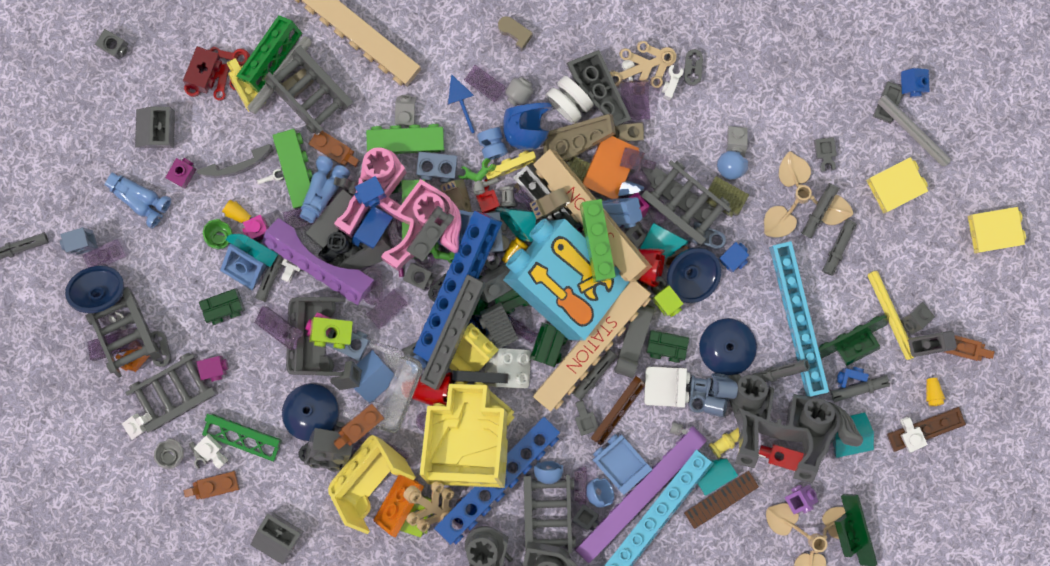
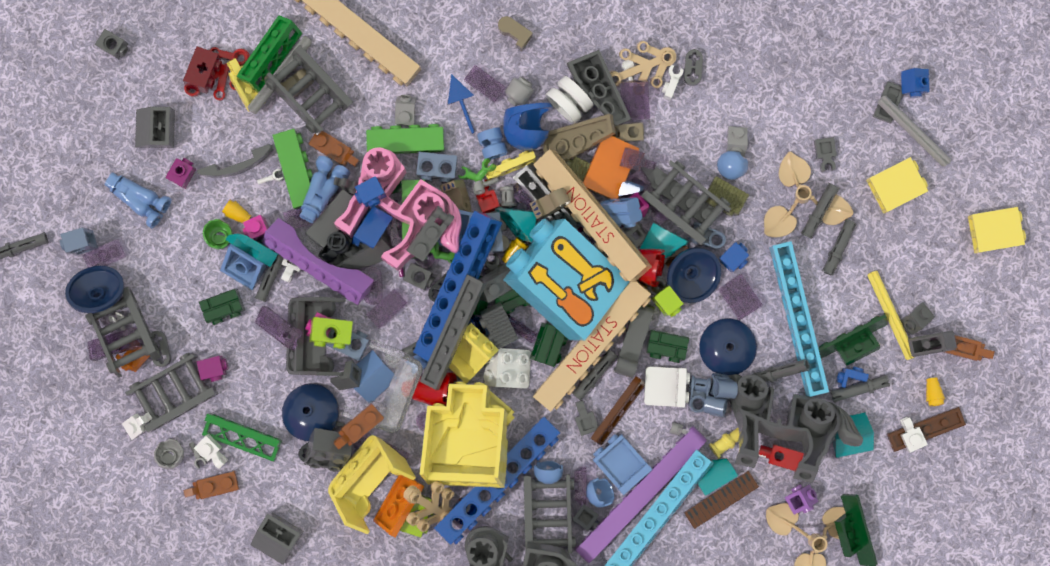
black beam [452,370,508,383] -> none
bright green brick [580,199,616,283] -> none
none -> clear purple plate [718,274,763,321]

